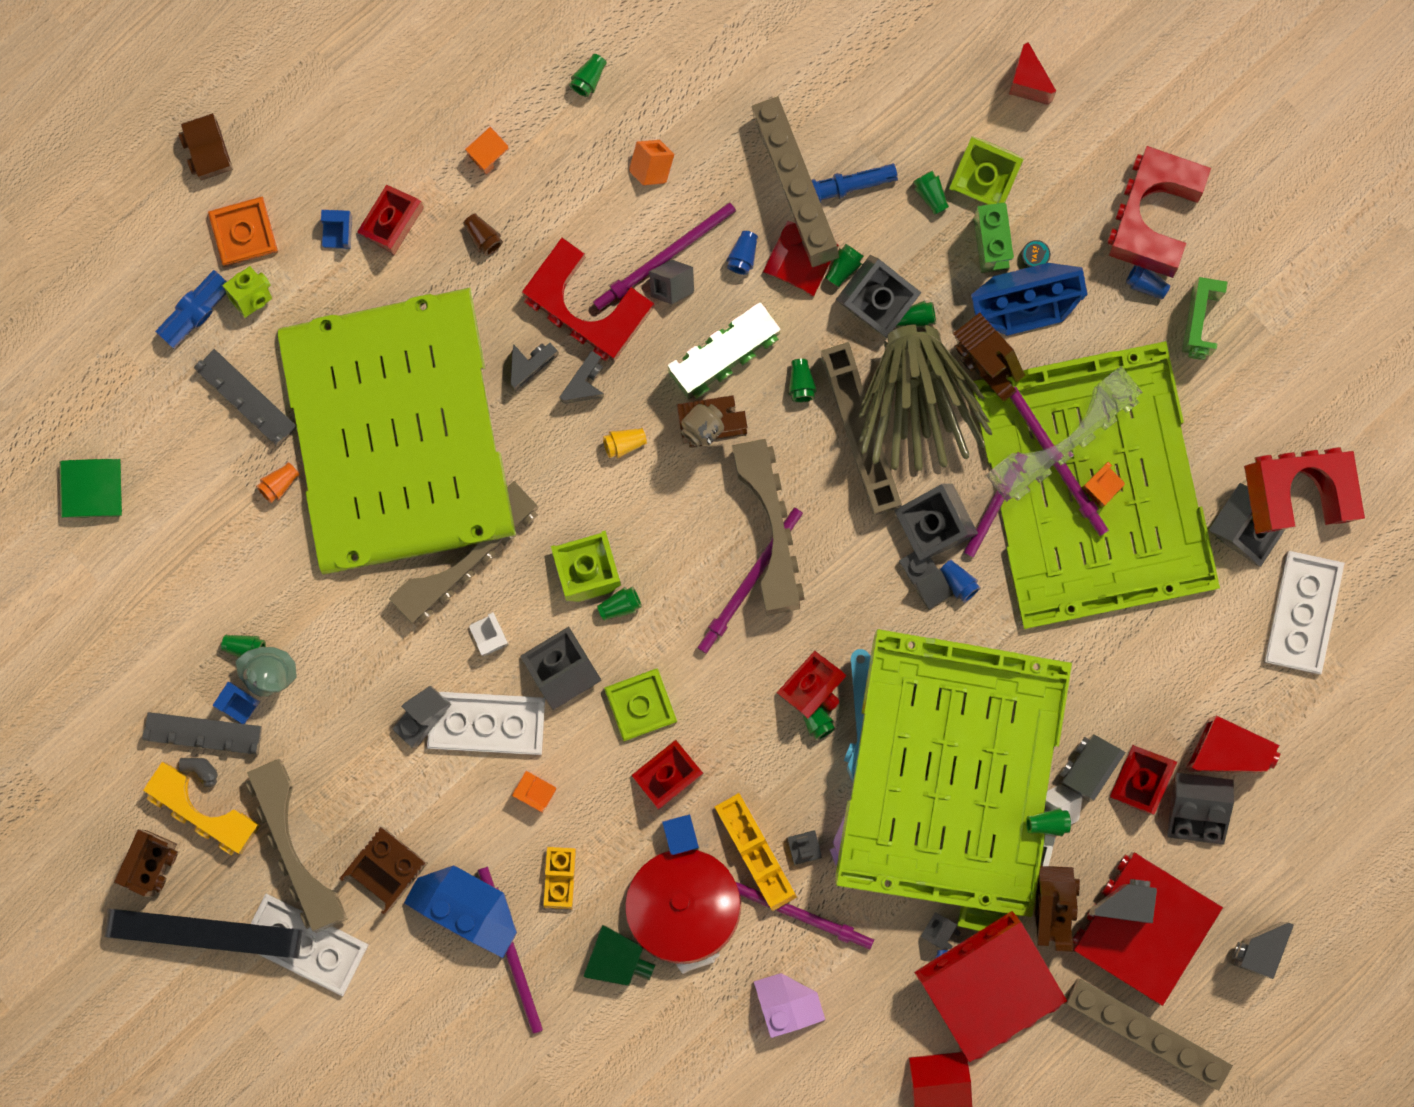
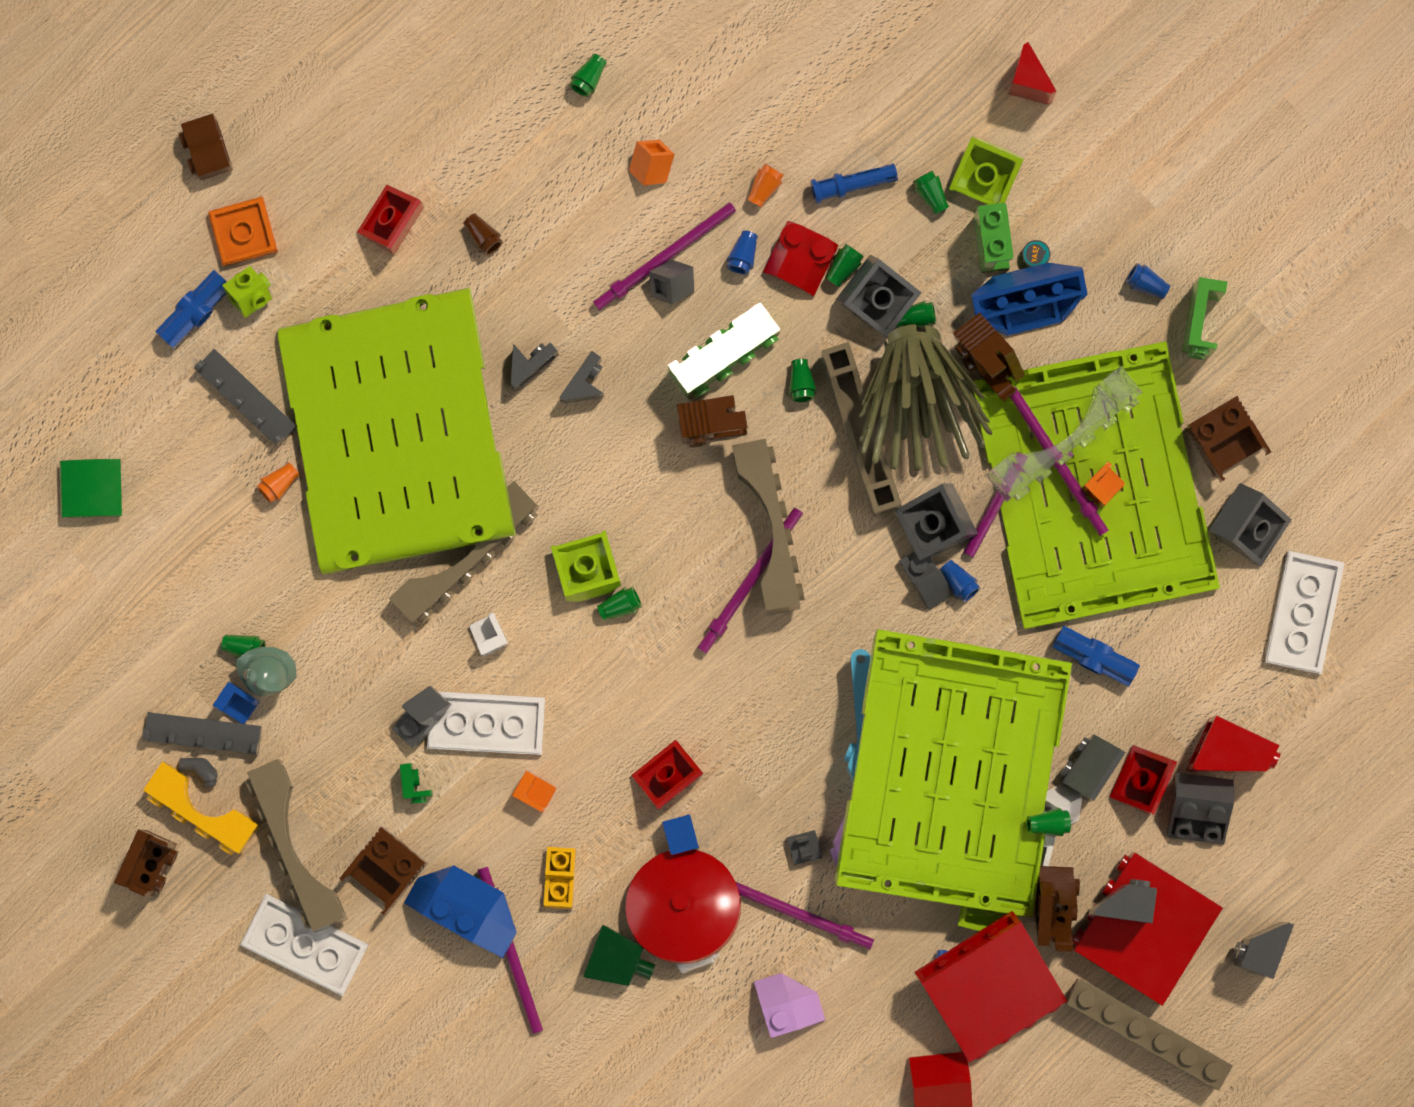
black beam [104,909,302,959] -> none
blue panel [321,210,352,249] -> none
orange panel [465,127,509,175] -> none
dark grey slope [520,626,602,710] -> none
red arch [522,237,655,362] -> none
yellow cone [603,428,647,459] -> none
lime tile [604,668,677,741] -> none
dark tan head [681,404,724,447] -> none
yellow slope [714,793,797,911] -> none
dark tan arch [752,96,839,267] -> none
red tile [776,650,846,718] -> none
green cone [802,706,836,741] -> none
dark grey tile [921,912,961,950] -> none
arch [1107,146,1211,278] -> none
red arch [1244,447,1365,534] -> none
none -> green bracket [400,763,433,804]
none -> orange cone [747,164,784,208]
none -> blue piece [1052,626,1140,687]
none -> reddish brown piece [1184,396,1271,483]

